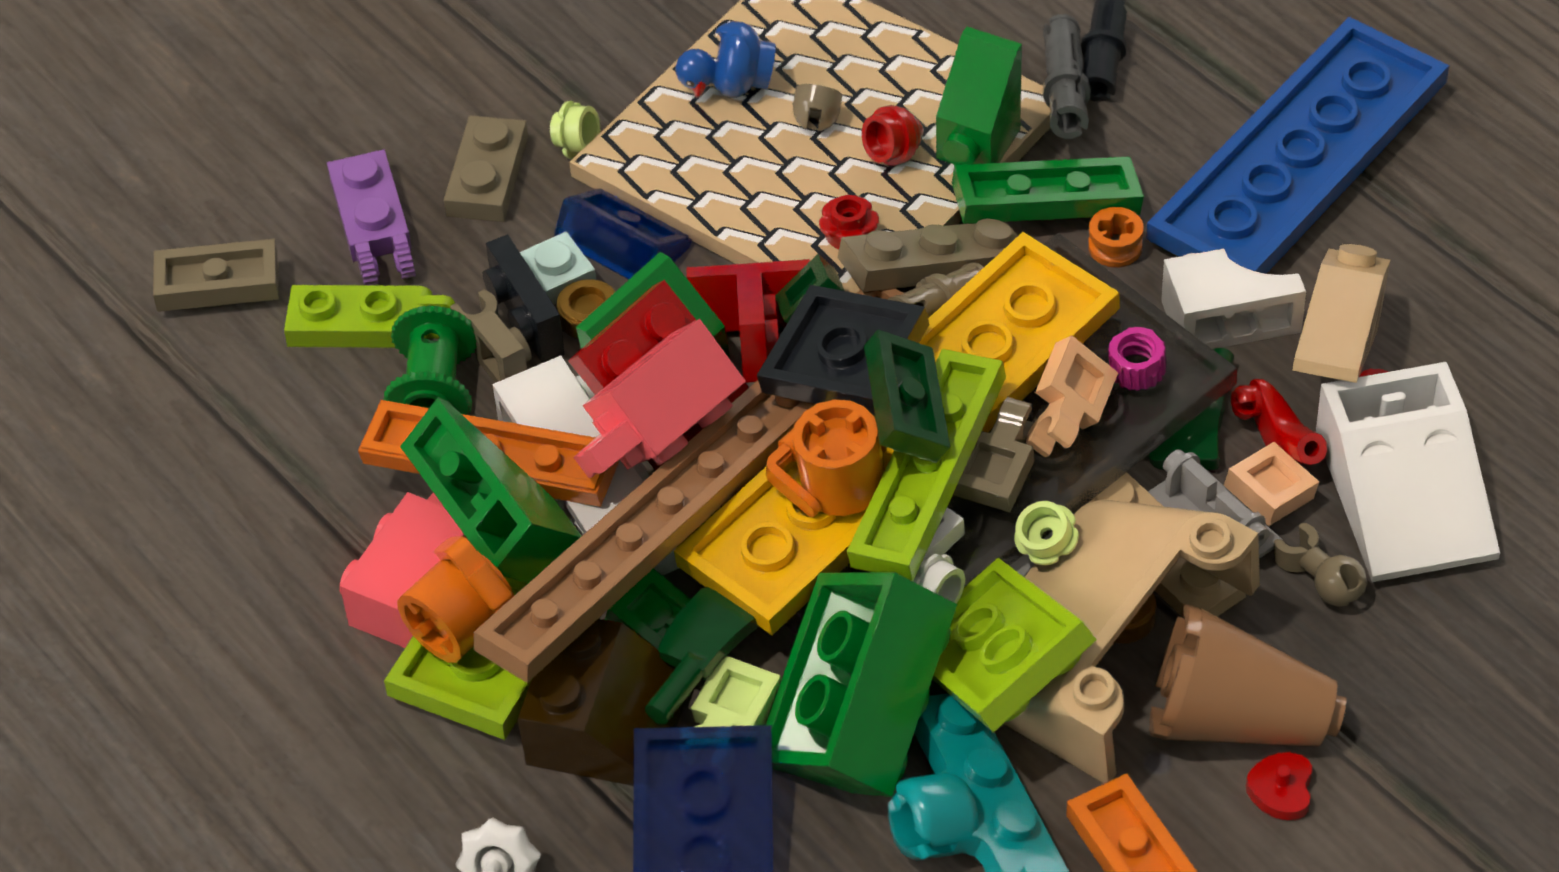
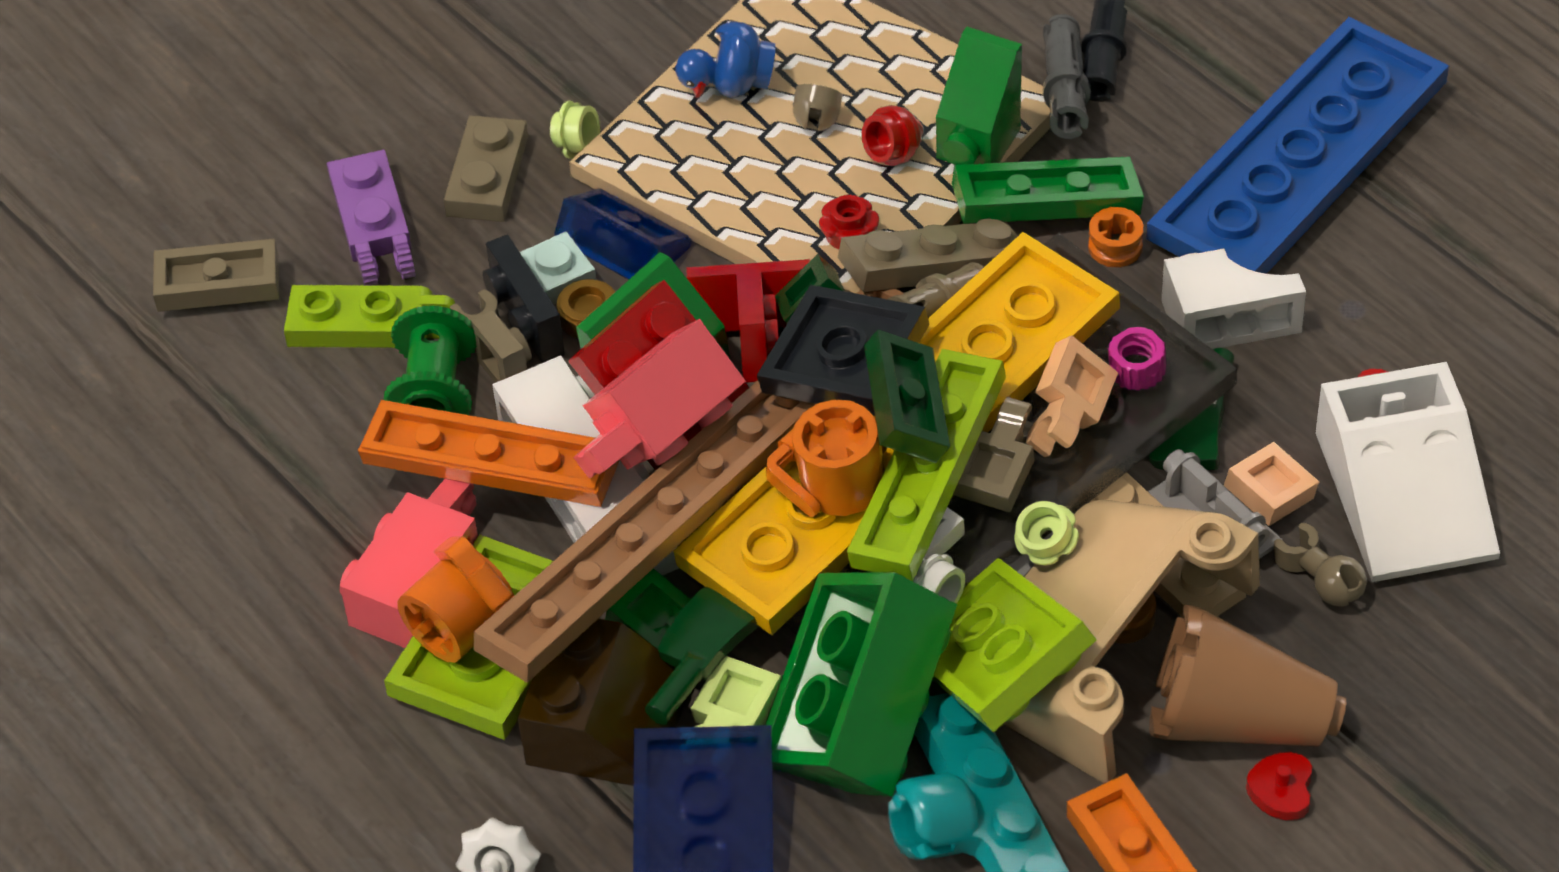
green slope [400,398,582,583] -> none
red arm [1231,379,1327,465] -> none
tan slope [1292,244,1391,383] -> none

